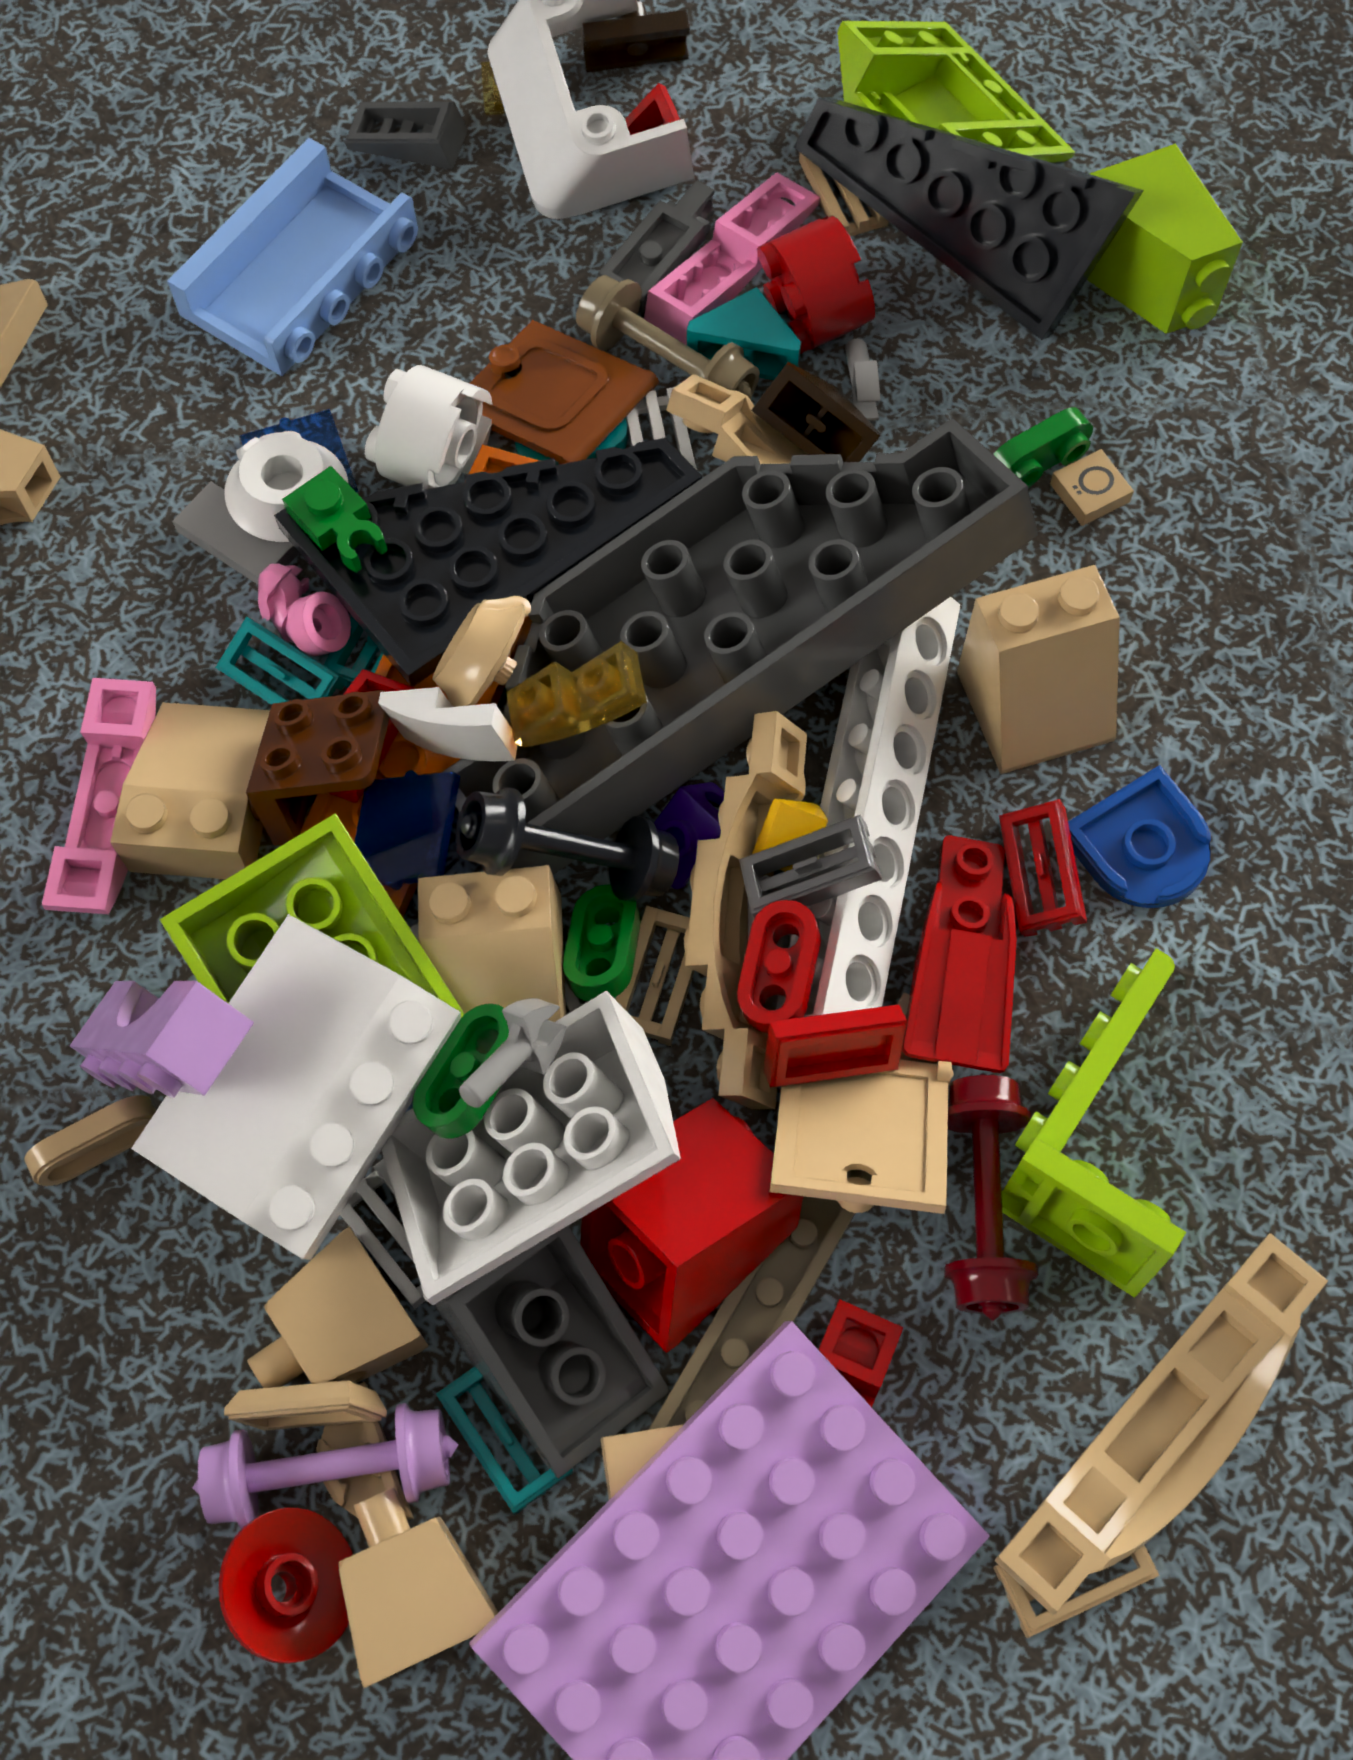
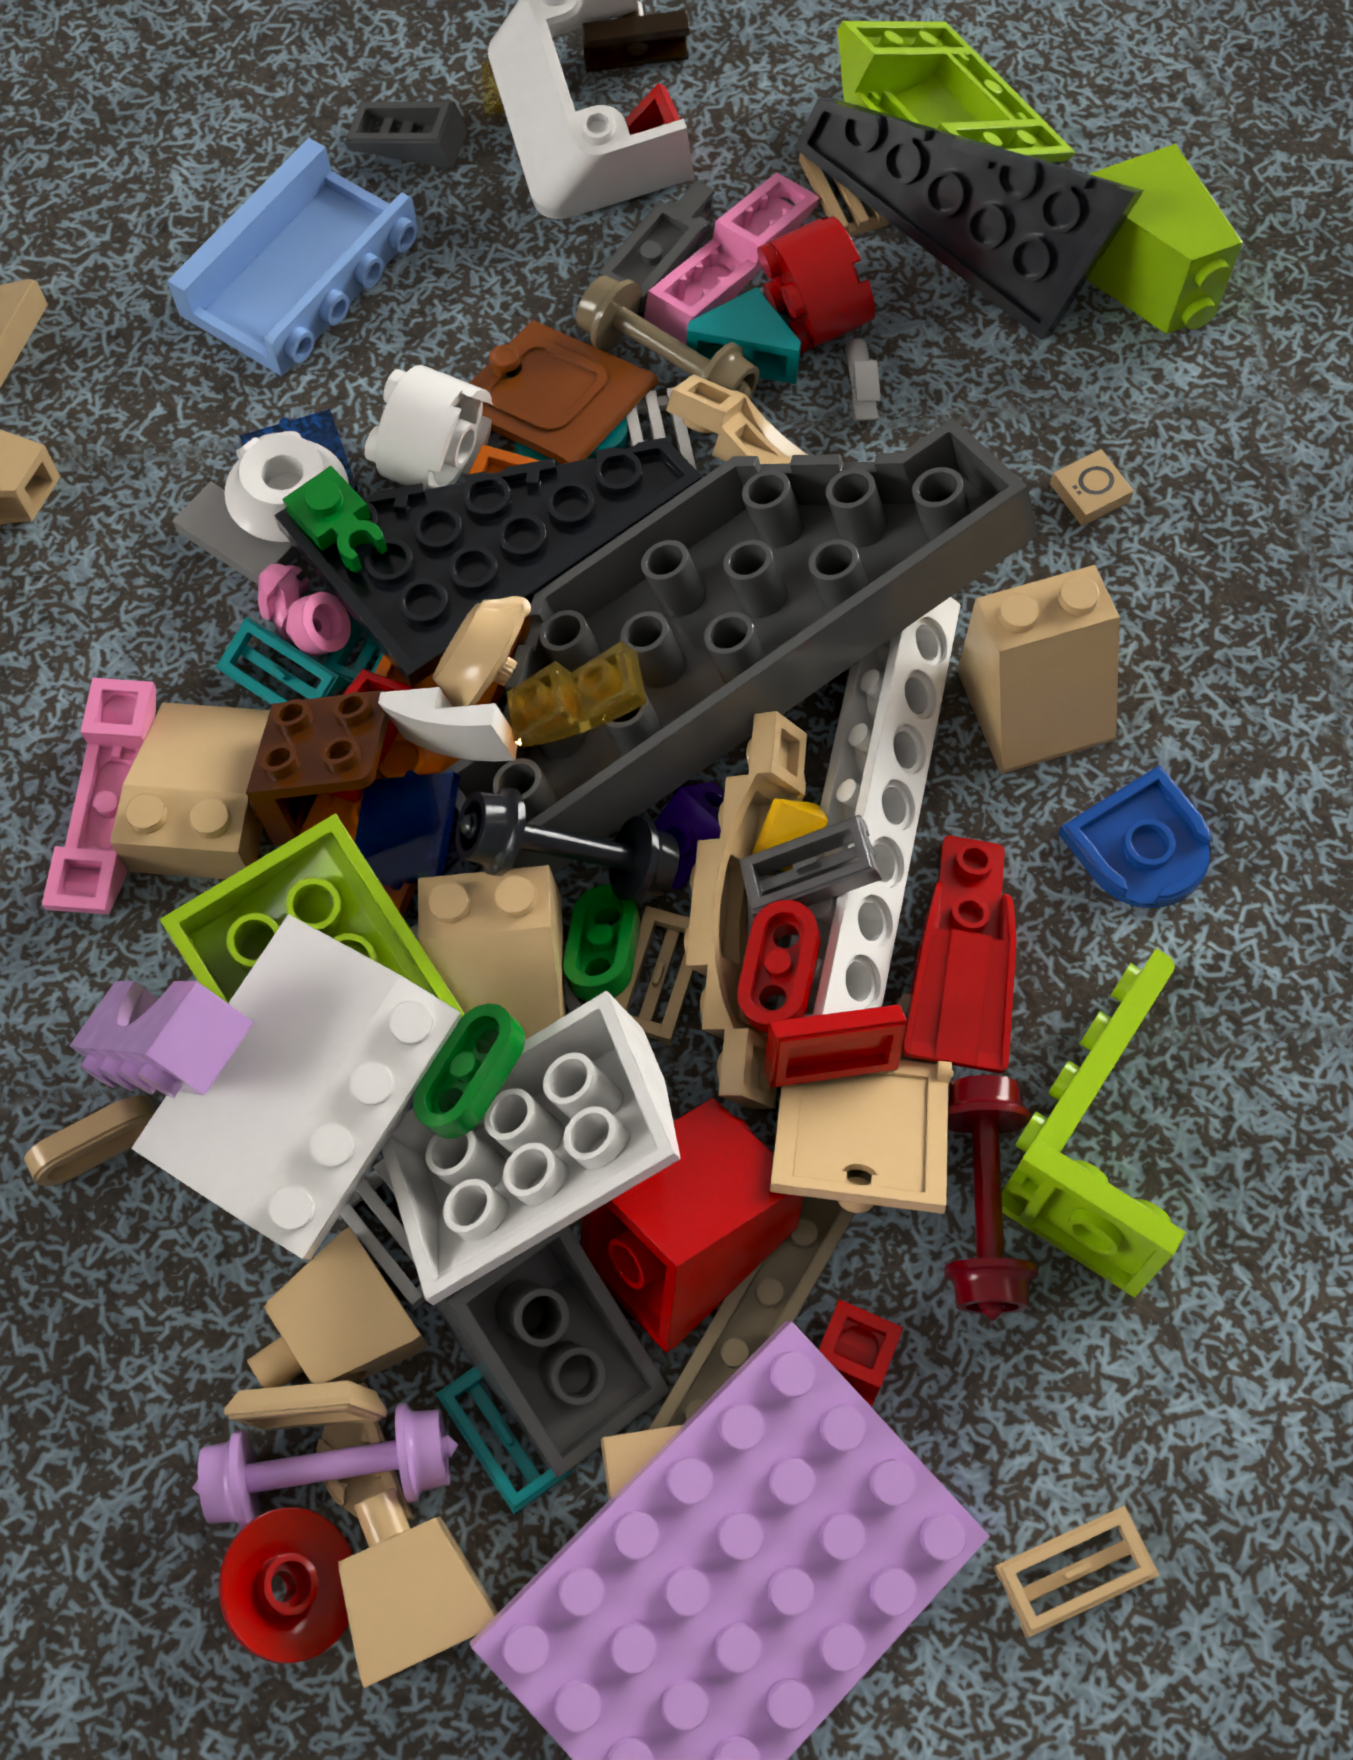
light grey bar [459,998,567,1108] -> none
dark brown slope [751,362,880,462] -> none
green plate [993,407,1093,488] -> none
tan piece [994,1233,1328,1615] -> none
red tile [999,799,1087,937] -> none

